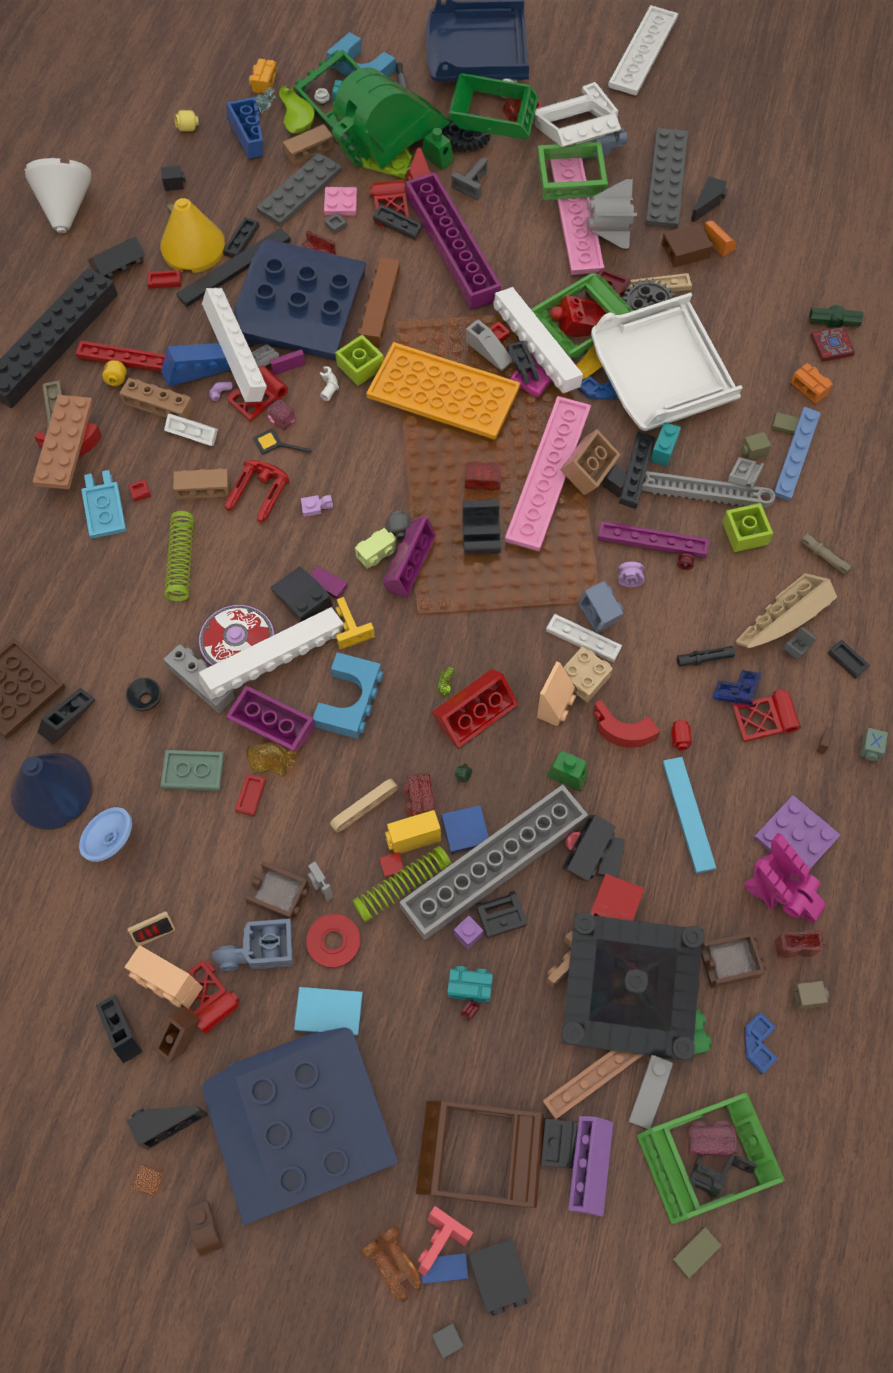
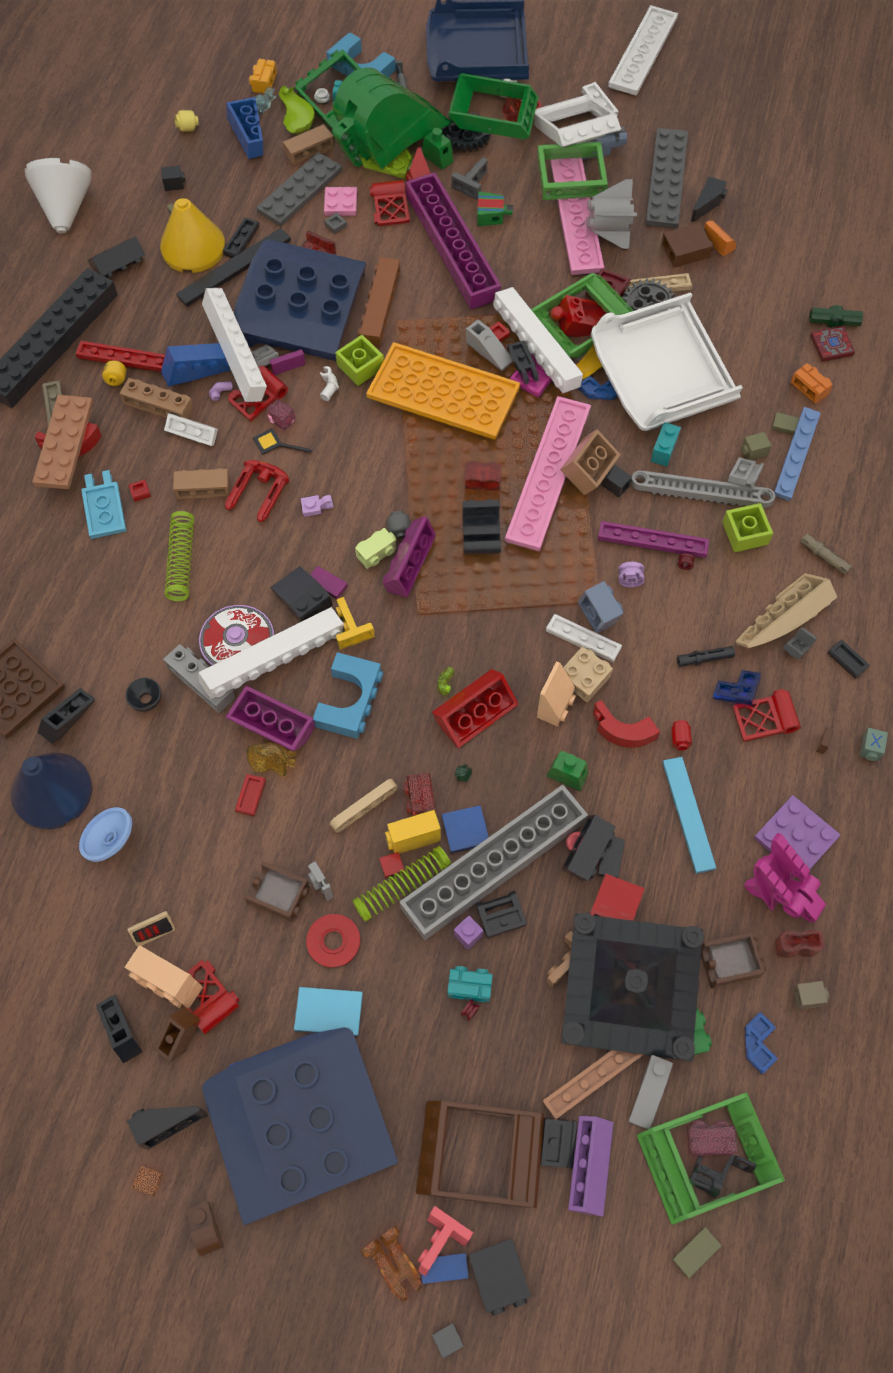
red tile [147,270,181,289] -> none
sand green tile [160,750,225,791] -> none
sand blue brick [211,919,294,971] -> none
black tile [373,204,423,240] -> none
black tile [619,431,654,509] -> none
none -> green torso [477,192,513,226]

